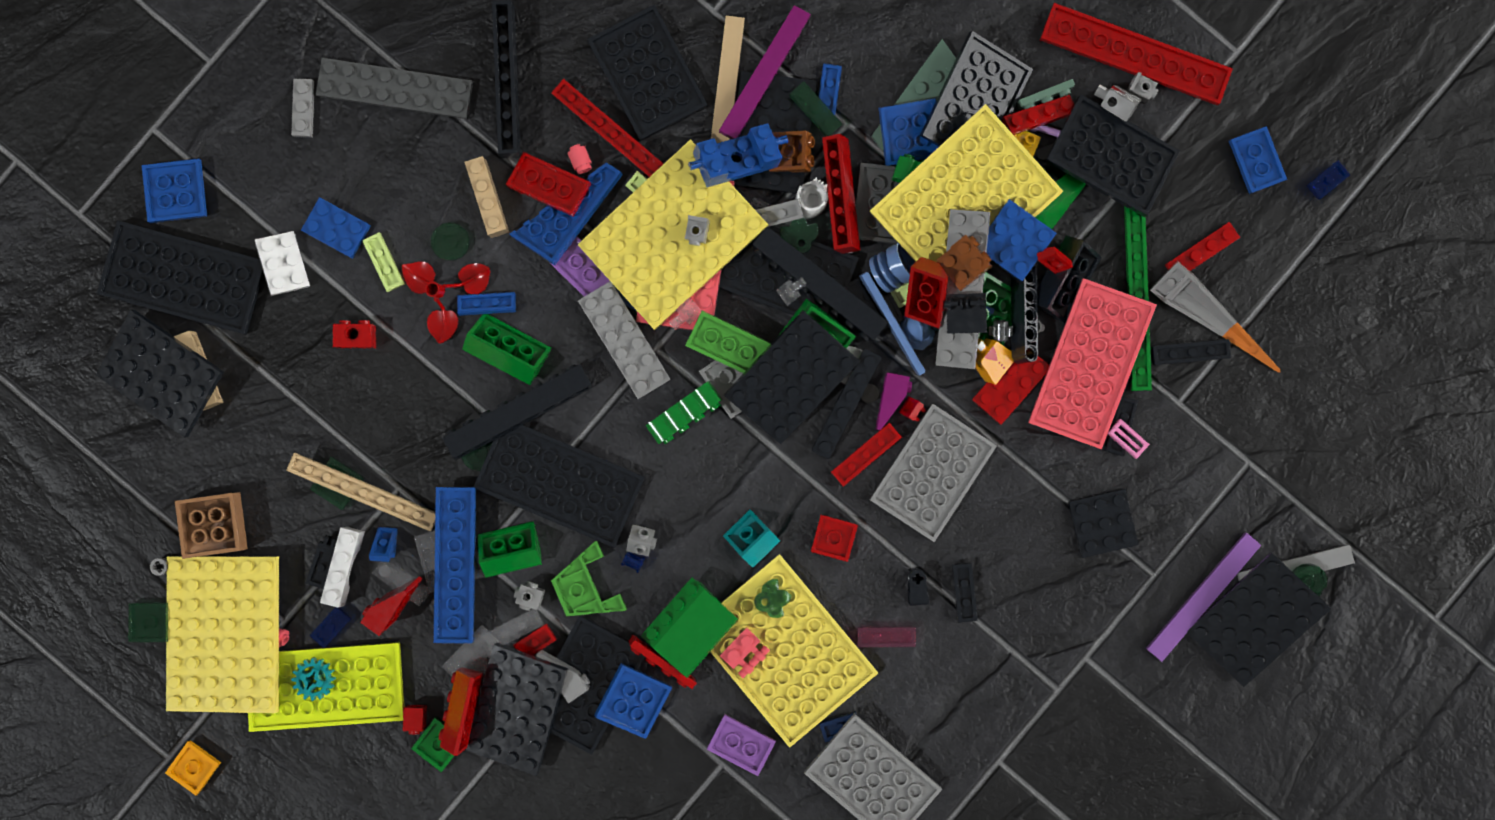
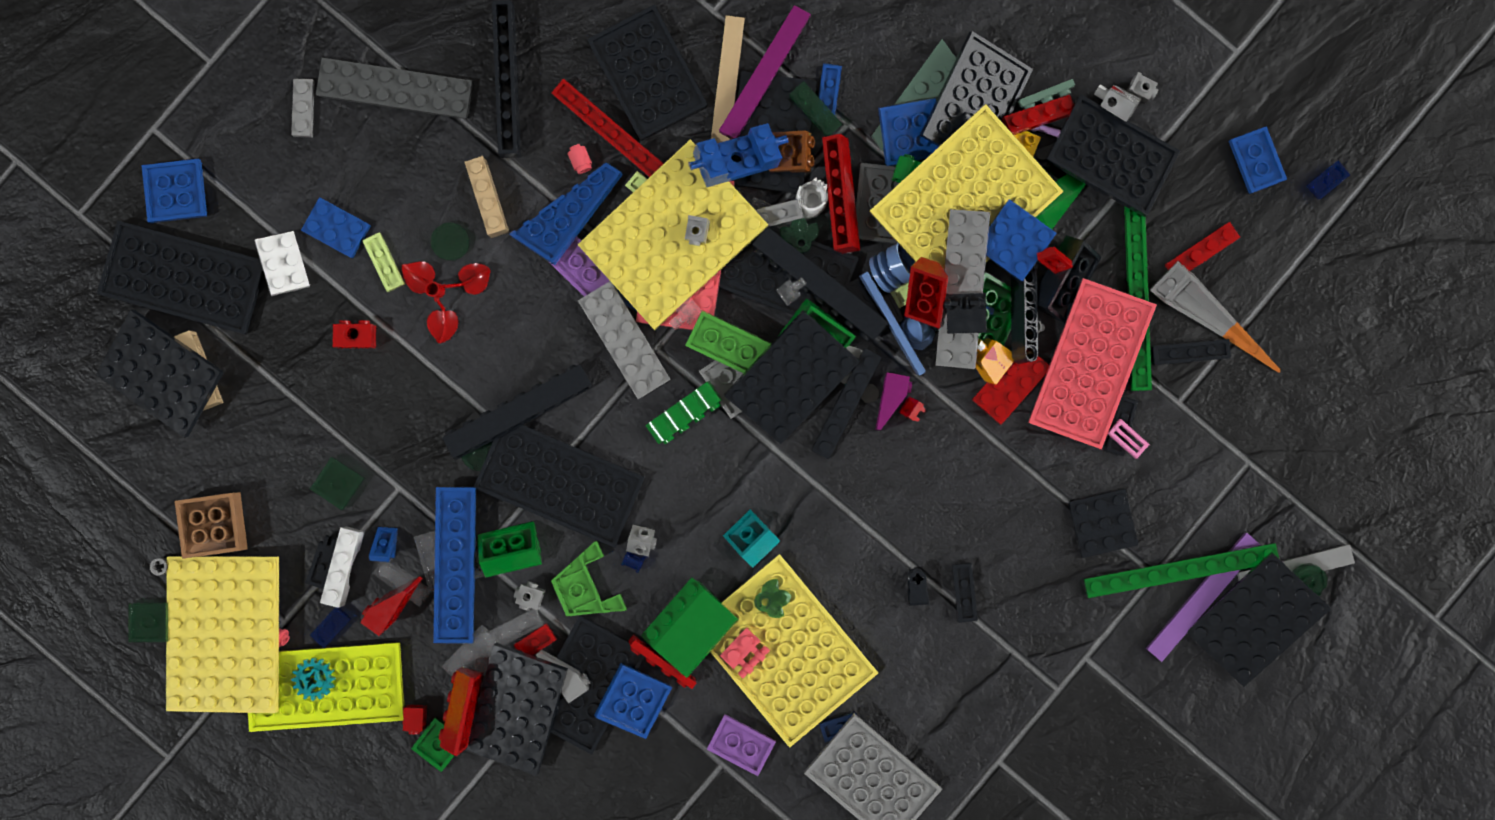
light orange plate [165,740,221,796] -> none
tan tile [286,452,435,532] -> none
blue tile [457,292,516,316] -> none
green slope [462,314,551,385] -> none
red tile [506,152,591,217] -> none
red plate [811,515,858,562] -> none
red plate [831,423,902,487] -> none
clear pink plate [857,627,916,647] -> none
light grey plate [869,404,997,542] -> none
dark orange plate [936,235,992,291] -> none
dark grey gear [988,320,1013,341] -> none
red plate [1040,3,1233,106] -> none
none -> green plate [1083,543,1279,598]

